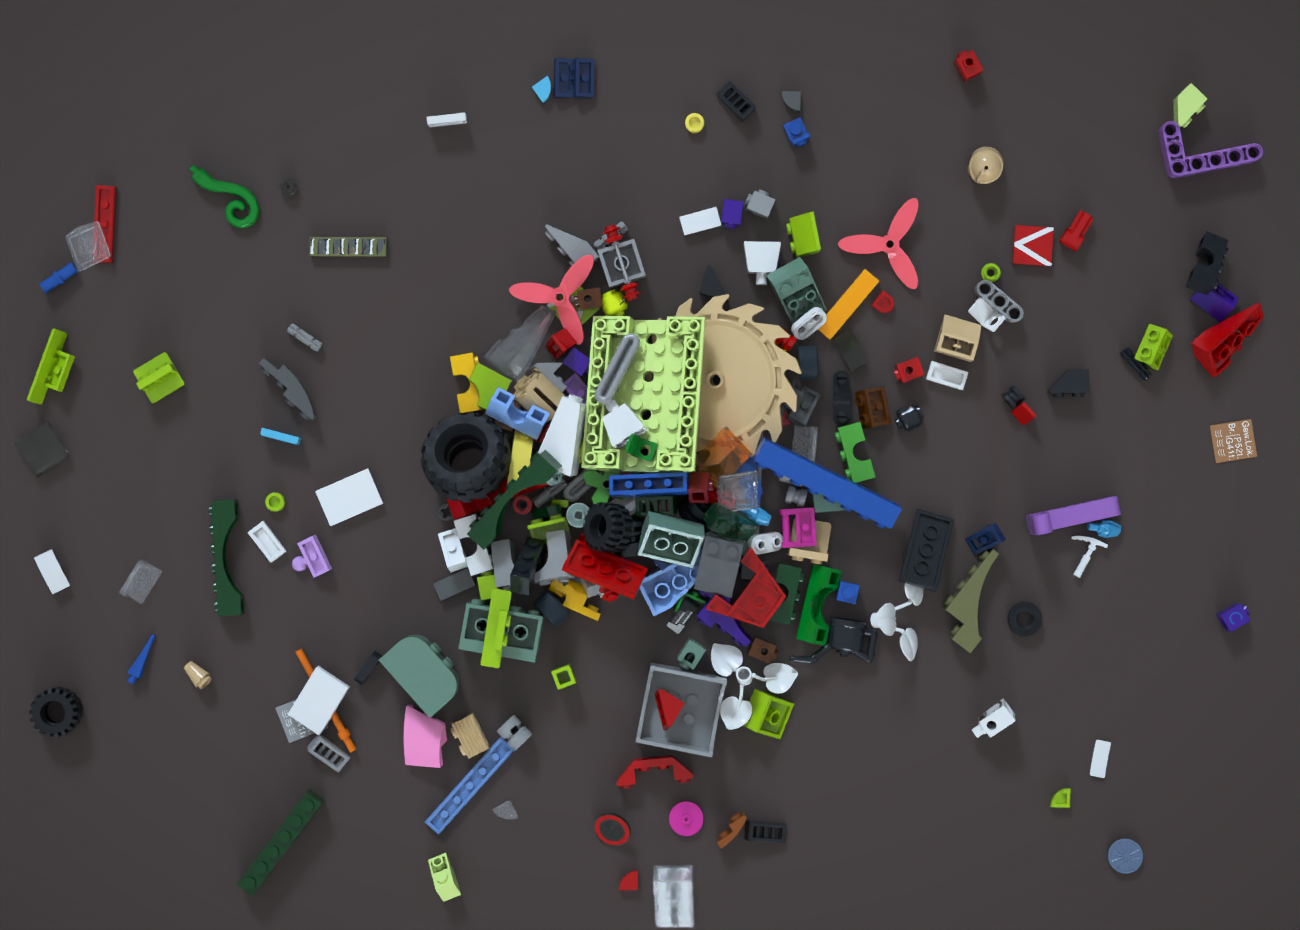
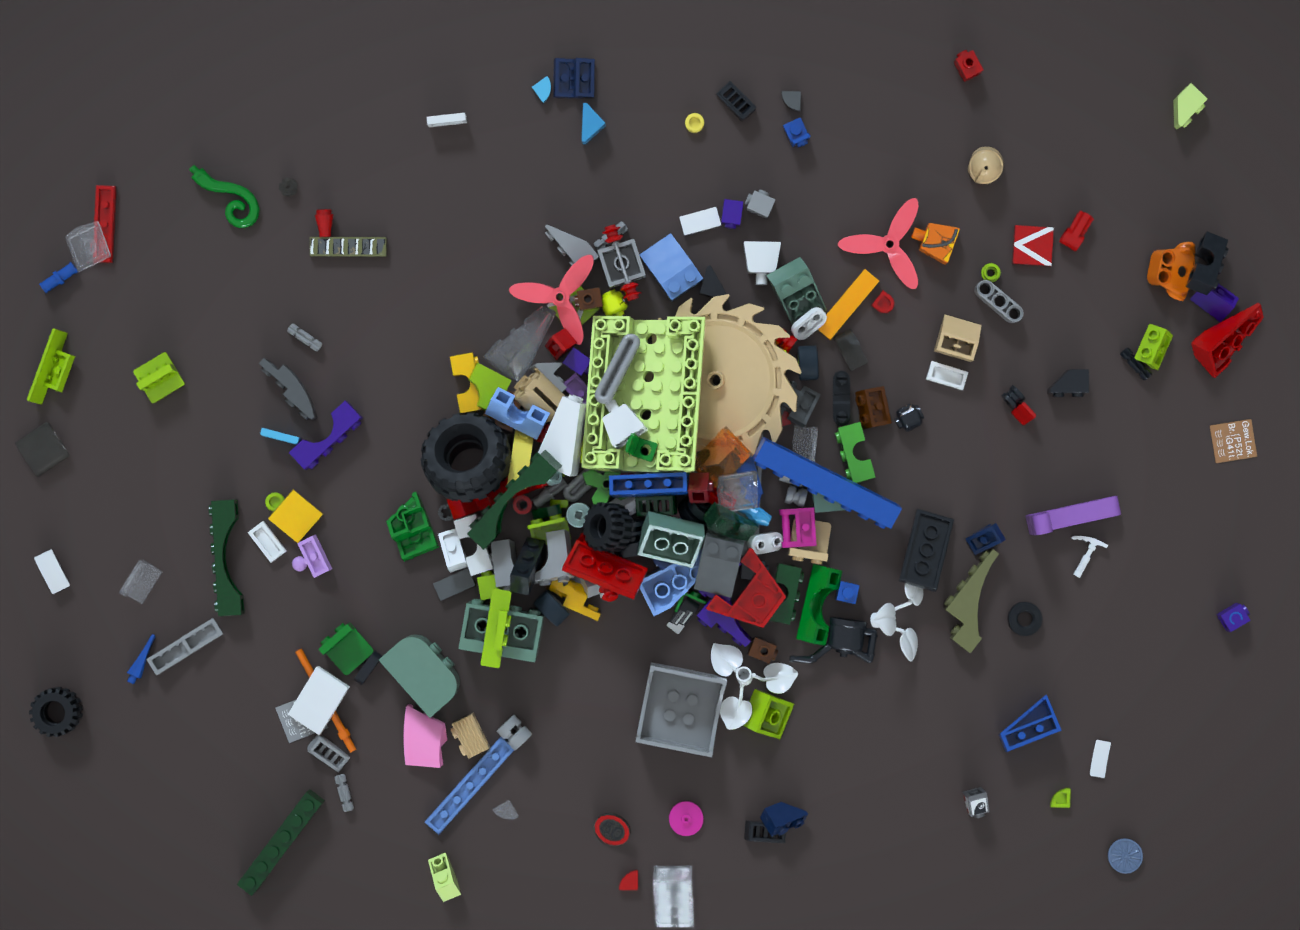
tan cone [184,661,212,689] -> none
white tile [315,468,384,526] -> none
lime brick [551,663,577,690] -> none
red slope [616,755,693,789] -> none
red slope [654,689,685,730] -> none
sand green brick [677,637,706,670] -> none
dark orange slope [716,812,747,849] -> none
lime slope [786,211,821,258] -> none
red brick [893,357,925,384] -> none
white bracket [968,297,1006,332] -> none
white torso [972,698,1016,739] -> none
dark azure piece [1087,519,1121,538] -> none
medium lavender beam [1158,121,1263,178] -> none
none -> light grey slope [146,618,223,676]
none -> yellow tile [268,489,323,543]
none -> dark purple arch [289,400,363,470]
none -> red cone [315,209,334,237]
none -> green bracket [318,623,374,675]
none -> light grey axle [335,774,354,812]
none -> green slope [386,492,439,562]
none -> dark azure slope [582,103,606,144]
none -> medium blue slope [639,233,703,302]
none -> dark blue slope [760,802,808,836]
none -> orange torso [911,223,960,265]
none -> slope [962,787,990,818]
none -> blue wedge [998,694,1062,752]
none -> orange piece [1147,242,1195,301]

